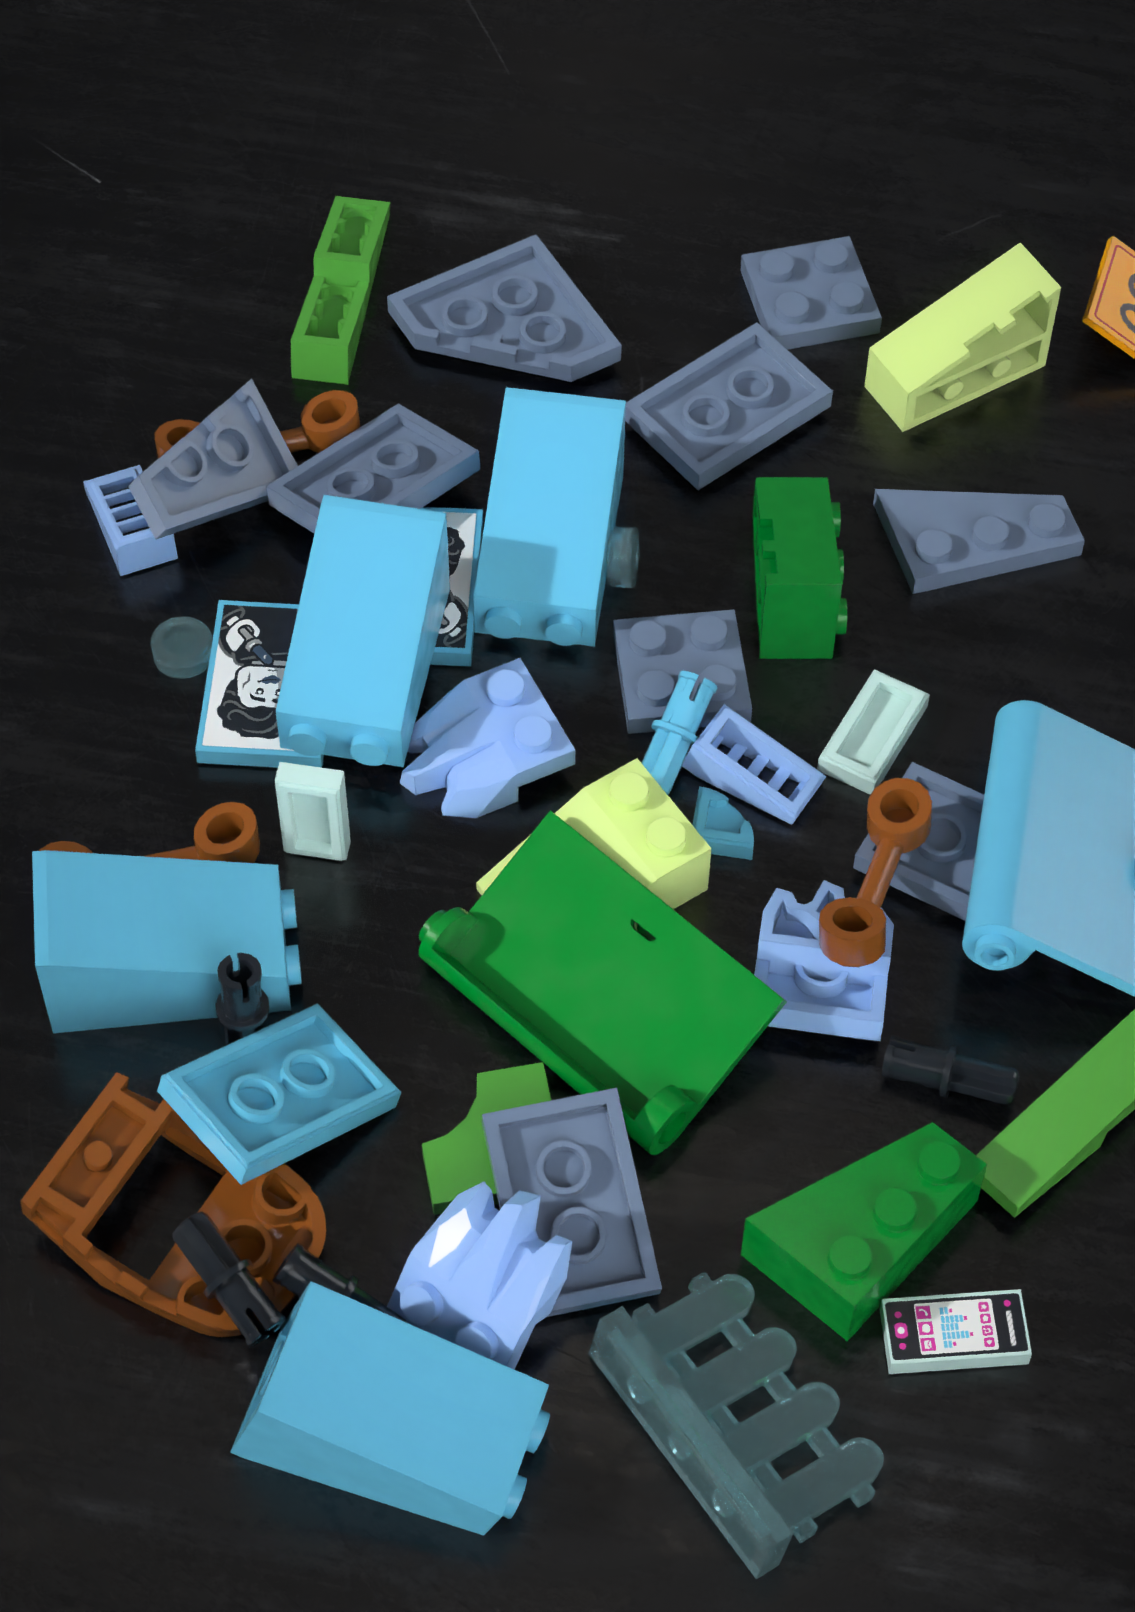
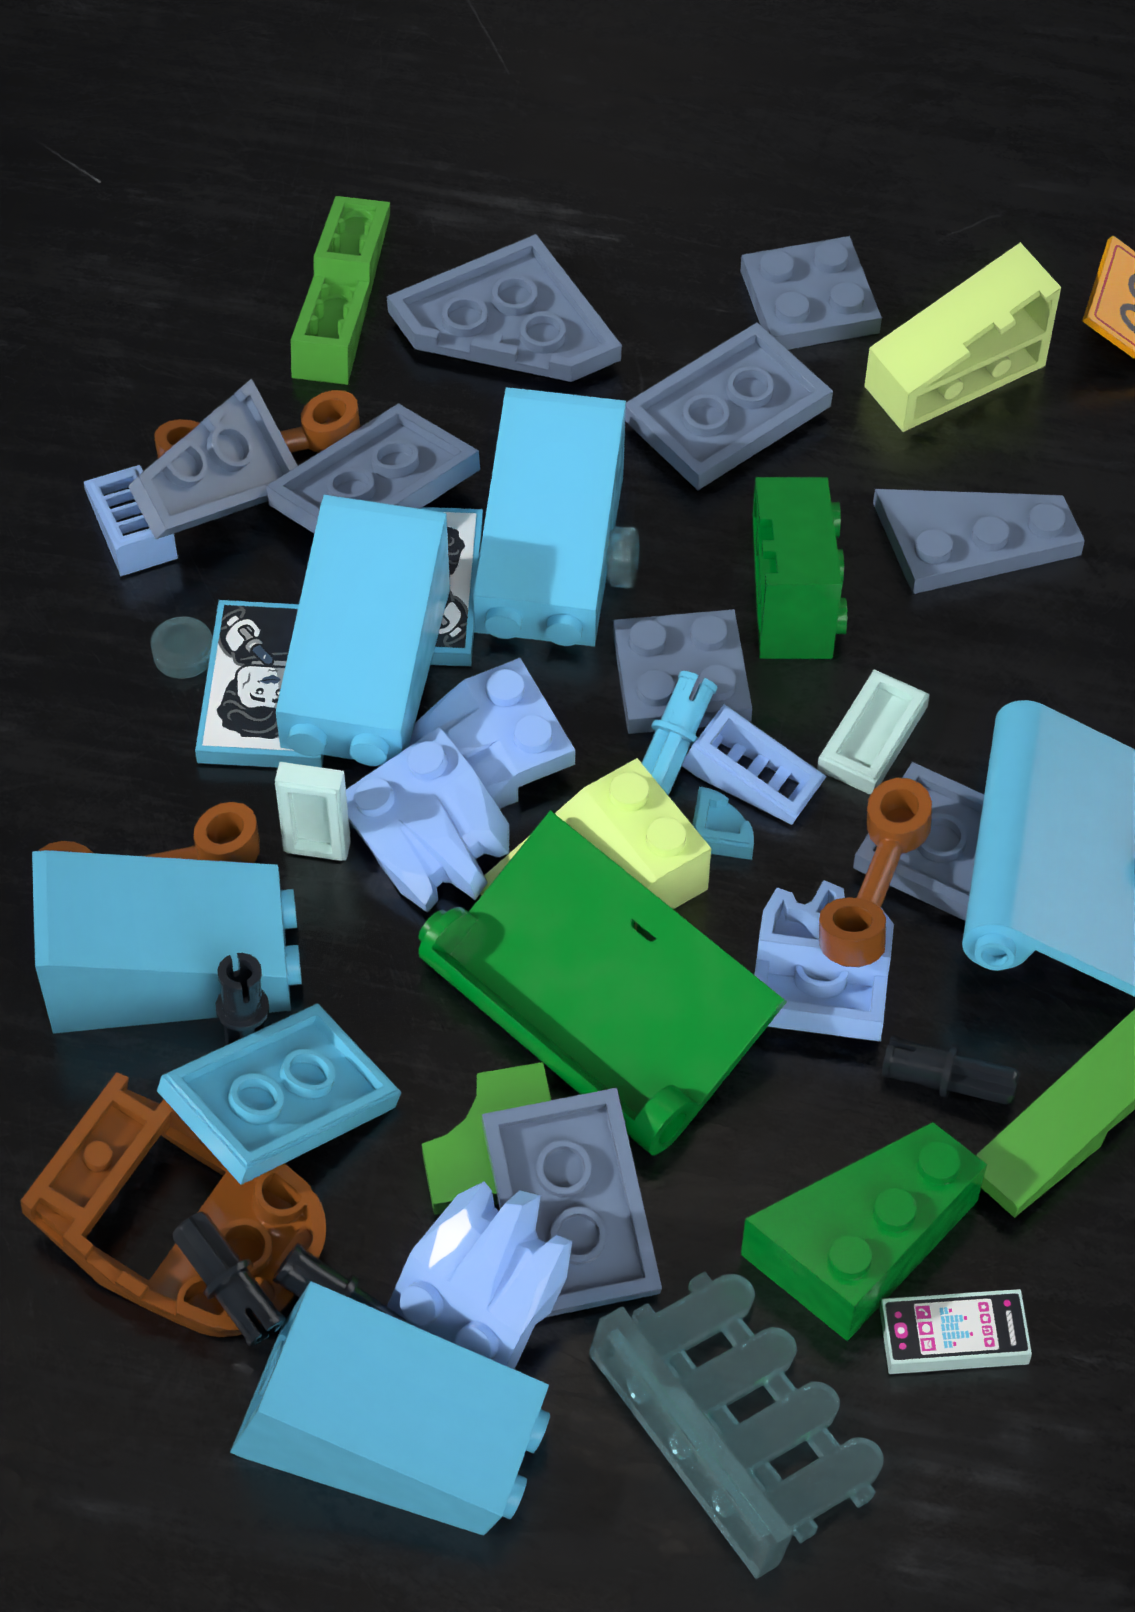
none -> light blue plate [346,726,509,912]

